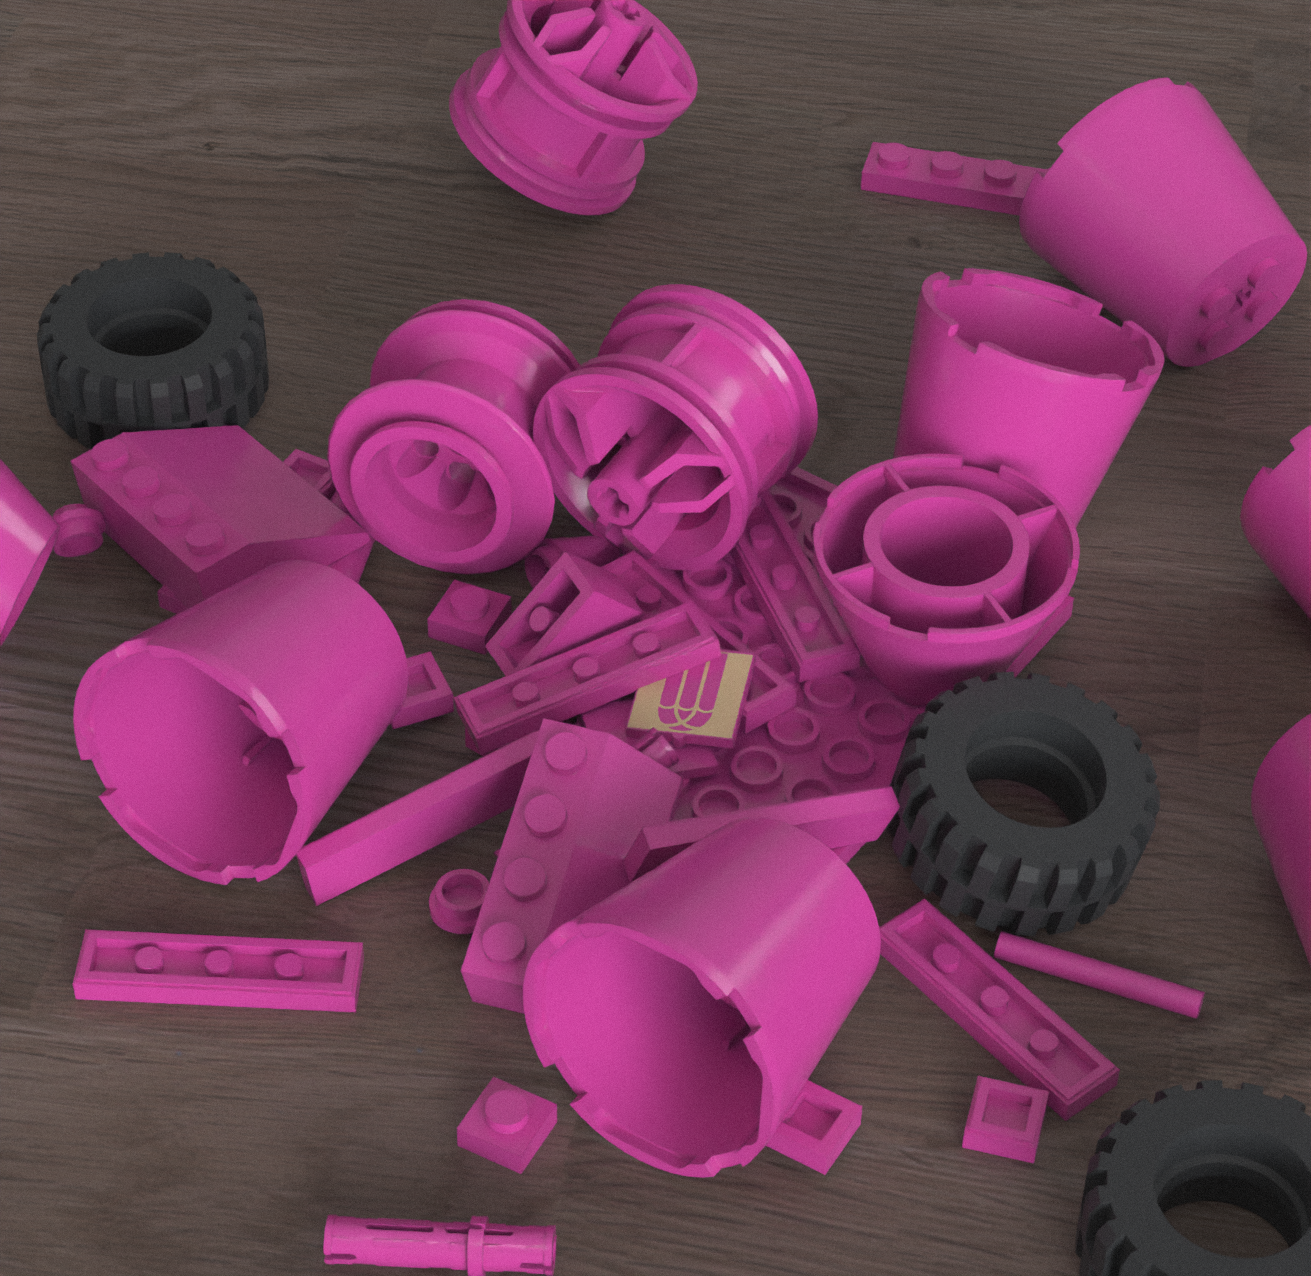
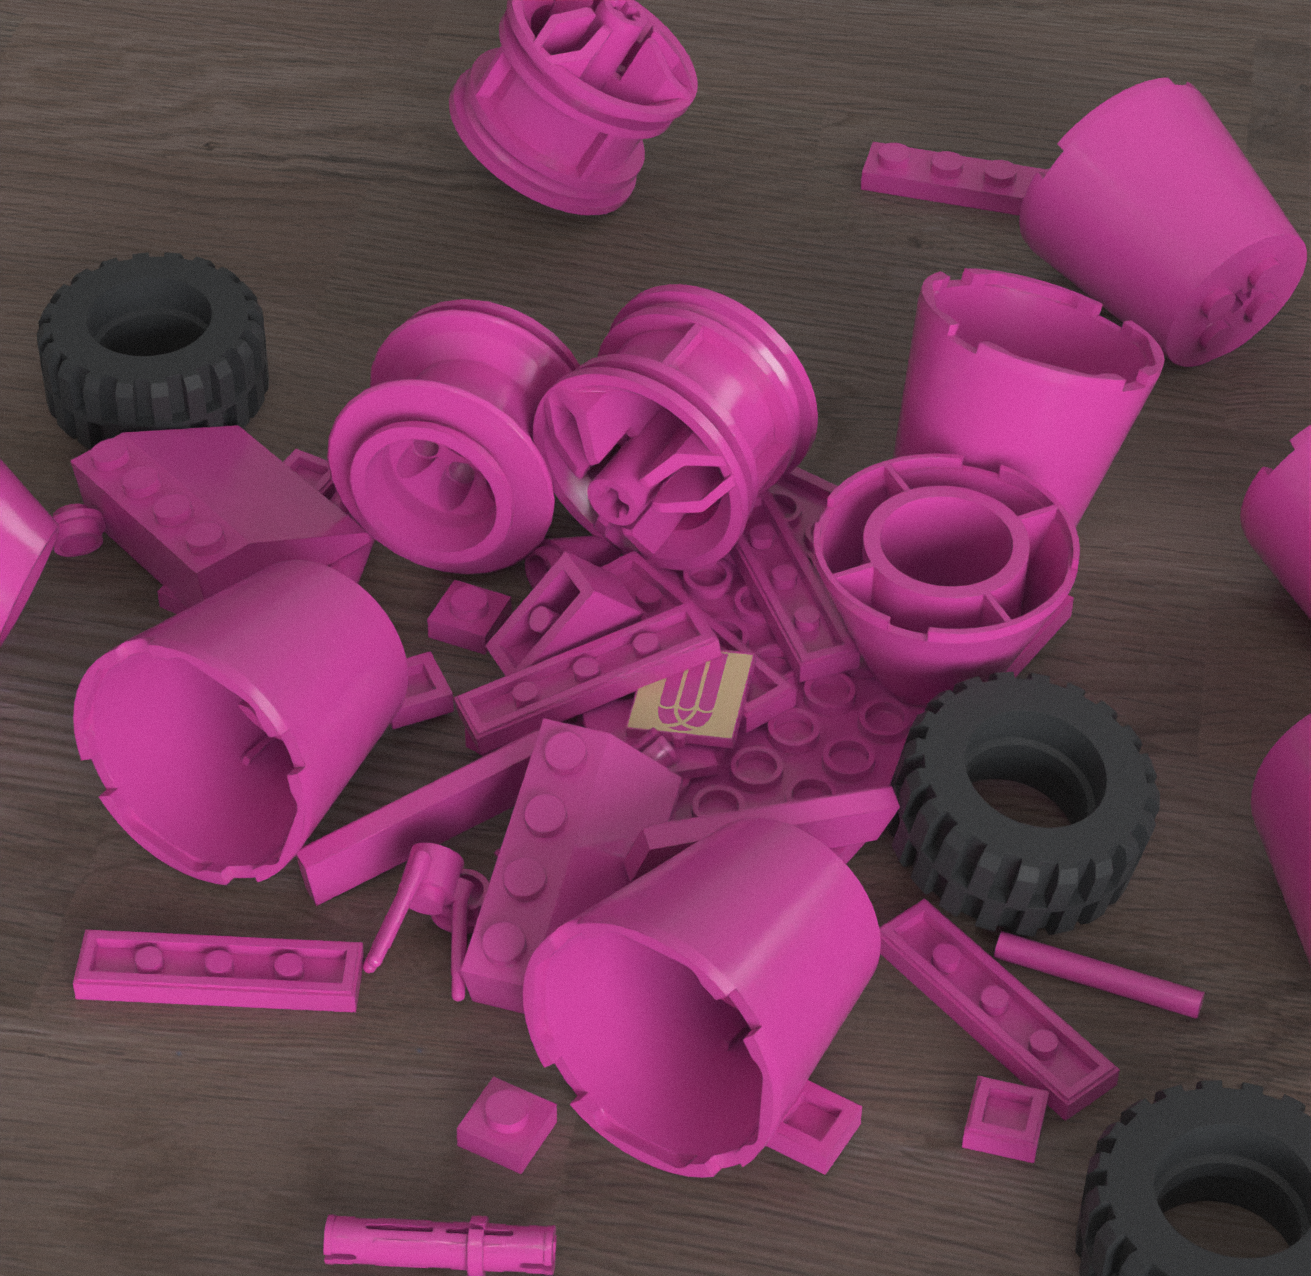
none -> dark pink plant [363,843,474,1002]

